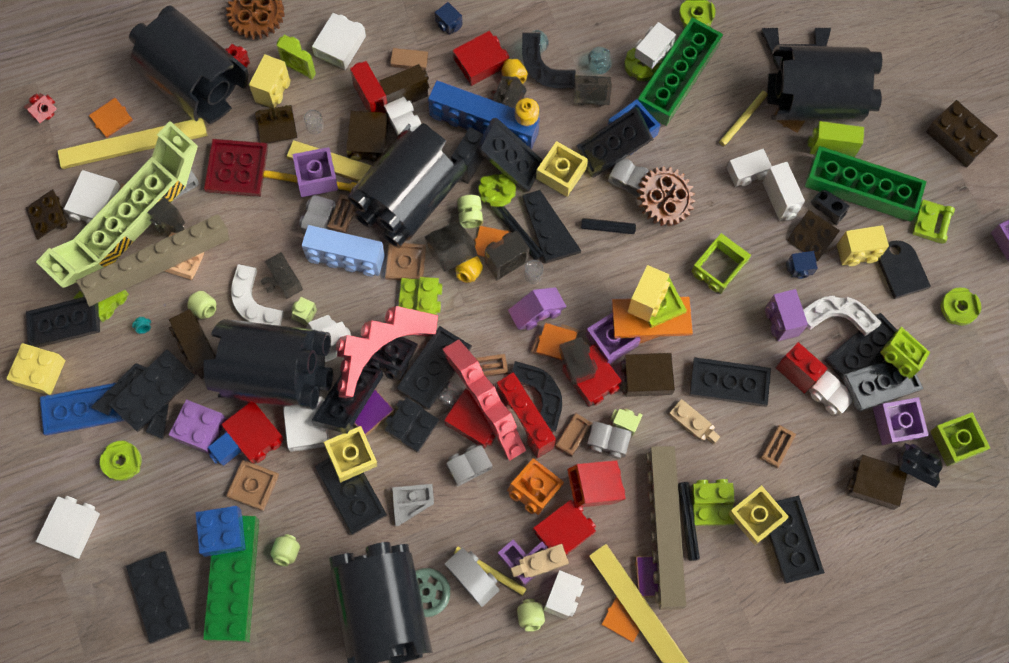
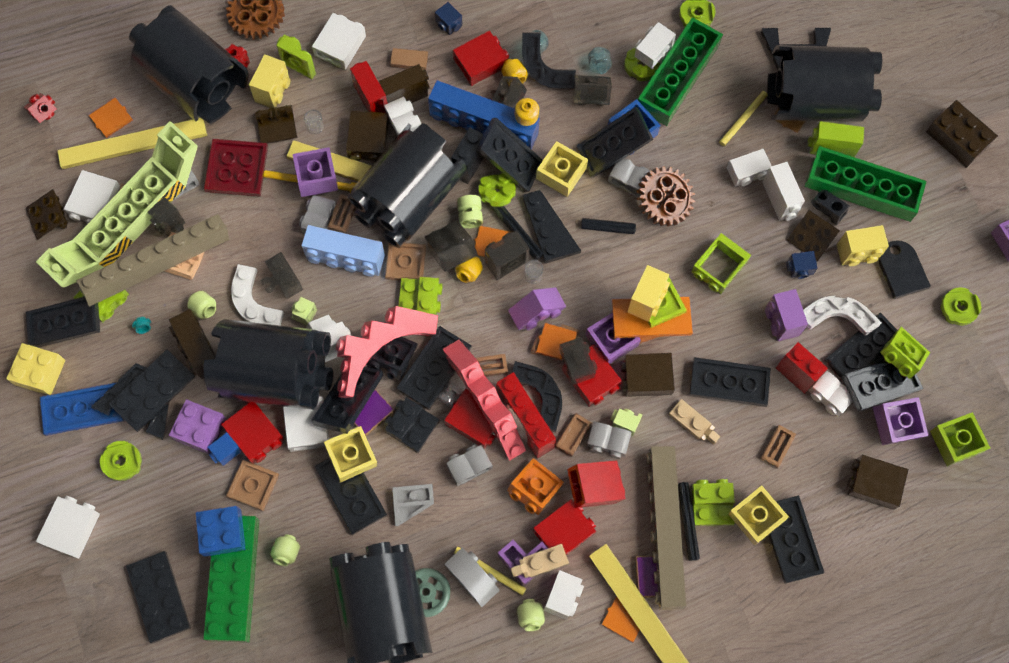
black plate [897,443,943,488] -> none
lime plate [912,199,955,244] -> none

